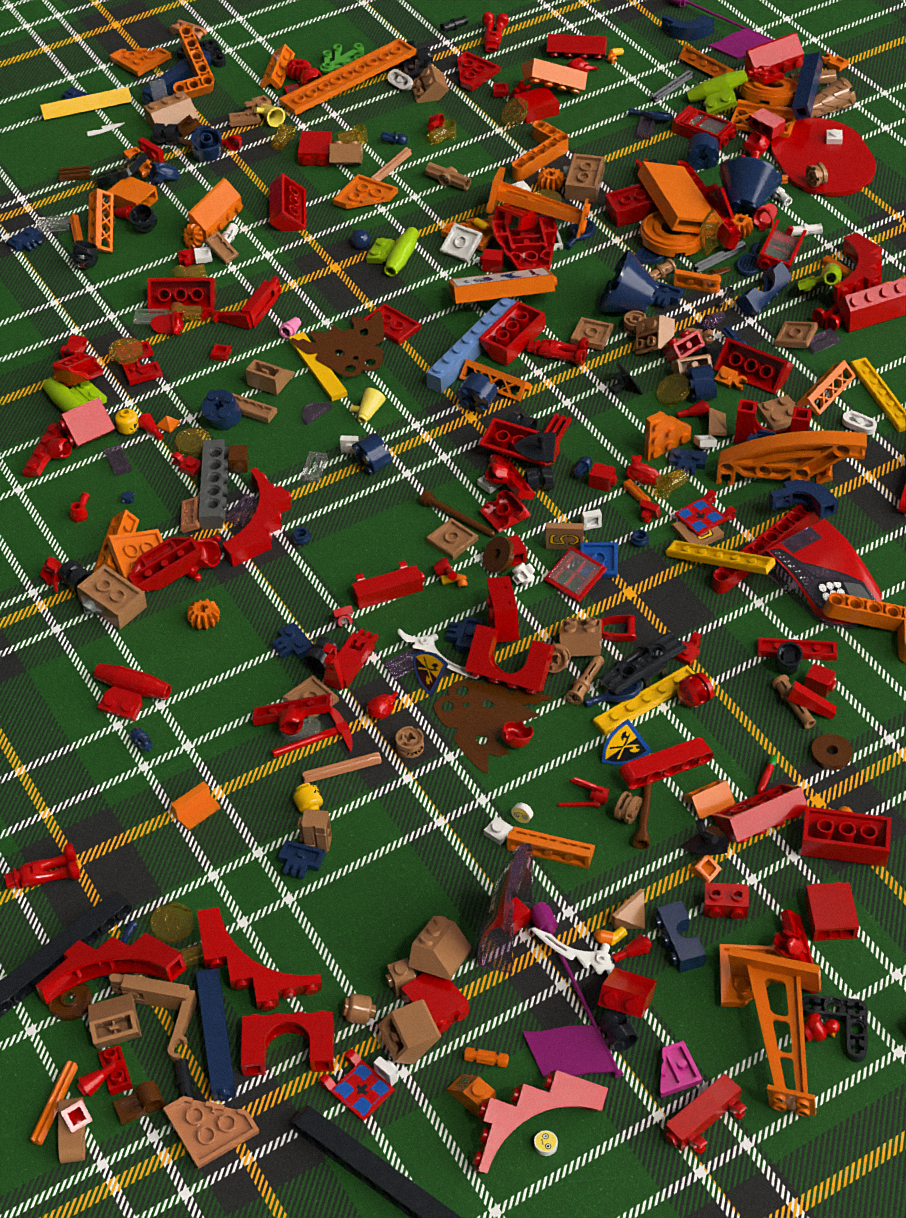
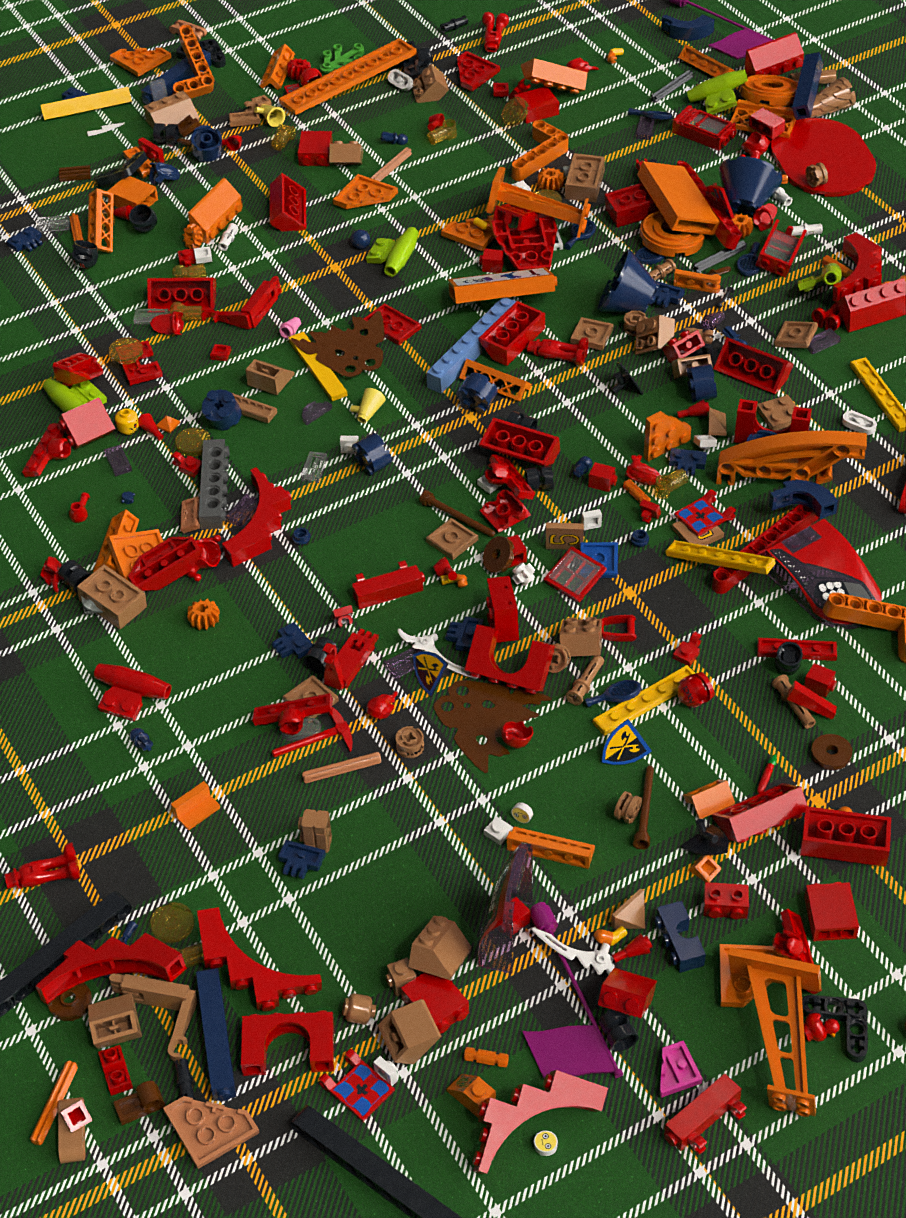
red leg [60,335,87,359] -> none
red cone [77,1061,117,1097] -> none
medium nougat plate [205,231,239,265] -> none
reddish brown brick [228,445,249,473] -> none
yellow head [293,783,323,813] -> none
clear yellow piece [336,124,368,145] -> none
medium nougat piece [425,162,471,191] -> none
white tile [440,223,483,263] -> none
black shield [513,432,556,463] -> none
red tile [544,413,572,442] -> none
red slope [547,34,607,59] -> none
red plant [557,777,609,808] -> none
black piece [598,631,687,696] -> none
red beam [618,737,714,790] -> none
clear yellow tile [657,373,690,406] -> none
dark blue brick [687,133,719,170] -> none
clear yellow tile [699,209,723,256] -> none
orange plate [714,366,748,391] -> none
dark blue arch [735,261,793,317] -> none
red plate [746,65,785,85] -> none
orange fence [797,360,856,416] -> none
orange plate [821,53,849,72] -> none
white plate [826,129,843,144] -> none

